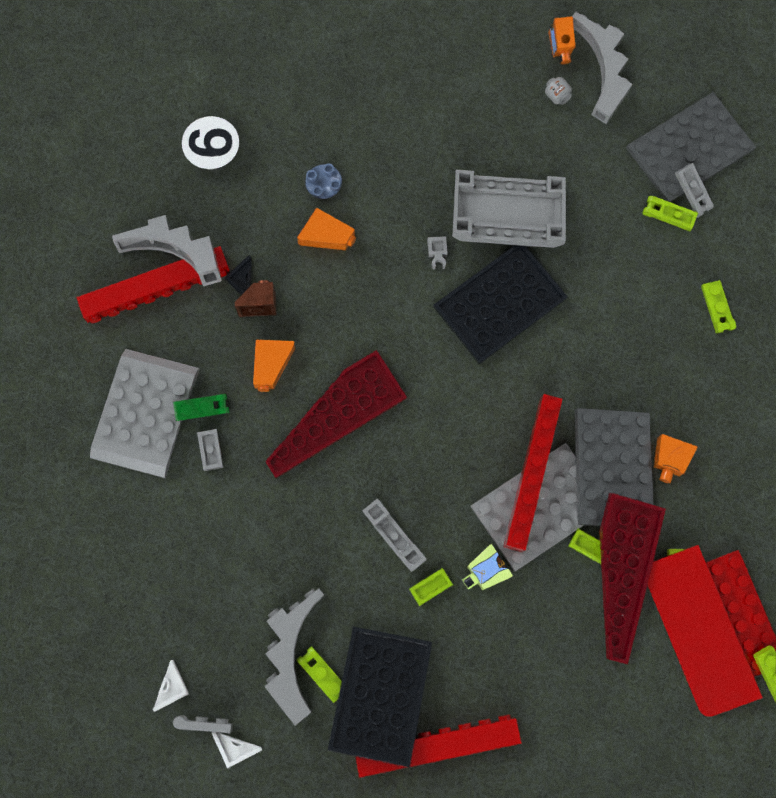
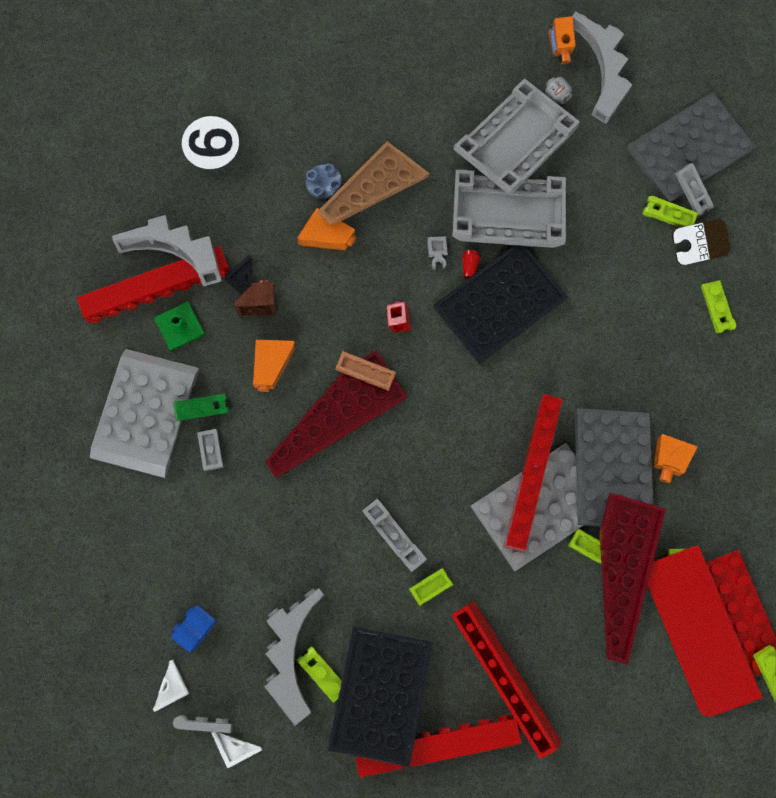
torso [462,544,513,590] -> none
none -> green tile [154,302,205,352]
none -> blue brick [171,605,217,653]
none -> medium nougat wing [318,141,430,225]
none -> nougat plate [335,351,396,391]
none -> red brick [387,302,412,333]
none -> red brick [451,601,562,759]
none -> light grey slope [453,78,580,195]
none -> red cone [462,250,480,278]
none -> piece [672,219,730,265]

